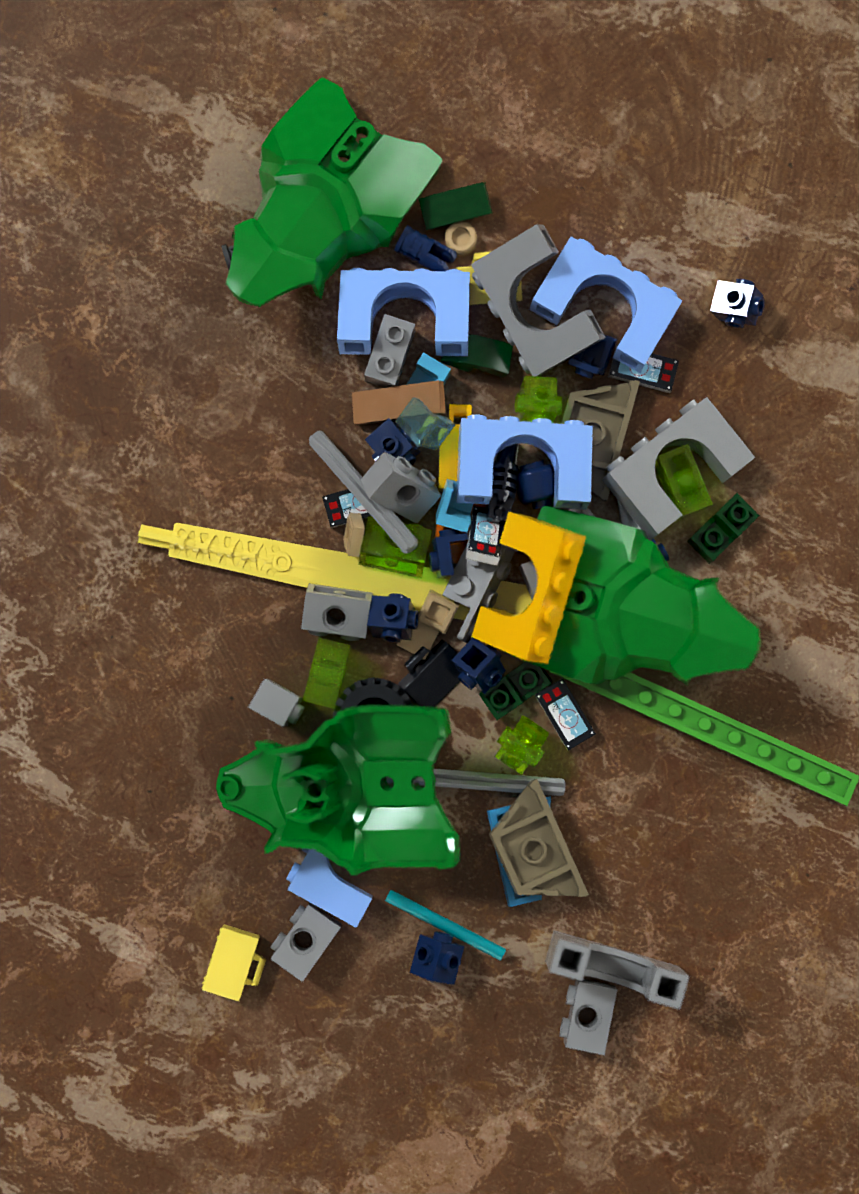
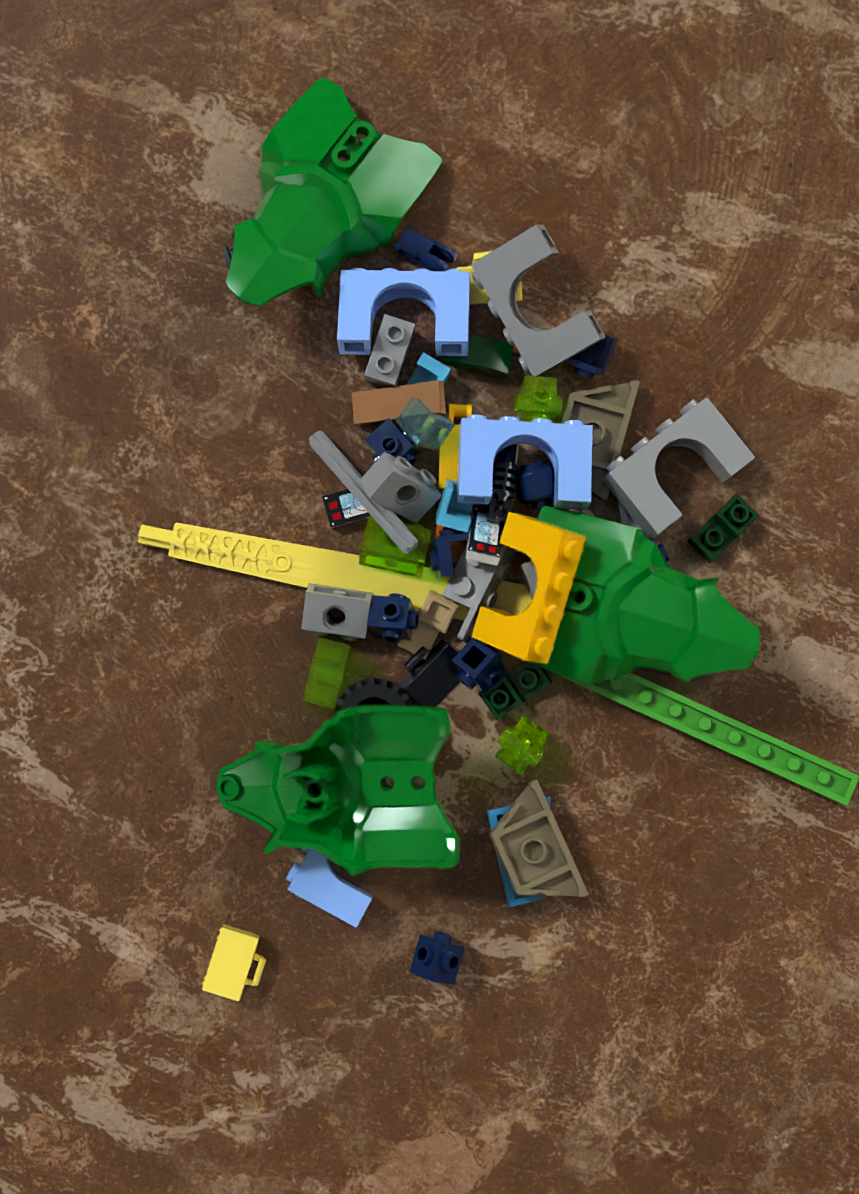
light grey brick [248,678,305,727] -> none
light grey brick [270,903,342,982] -> none
tan tile [343,512,365,557] -> none
teal bar [385,889,506,961] -> none
light grey axle [387,769,565,796] -> none
dark green slope [419,182,493,230] -> none
tan tile [445,222,477,256] -> none
light blue arch [529,236,683,373] -> none
tile [535,678,596,750] -> none
light grey arch [545,930,689,1009] -> none
light grey brick [559,979,617,1055] -> none
tile [608,344,679,393] -> none
clear neon green brick [655,444,713,520] -> none
brick [710,279,765,328] -> none

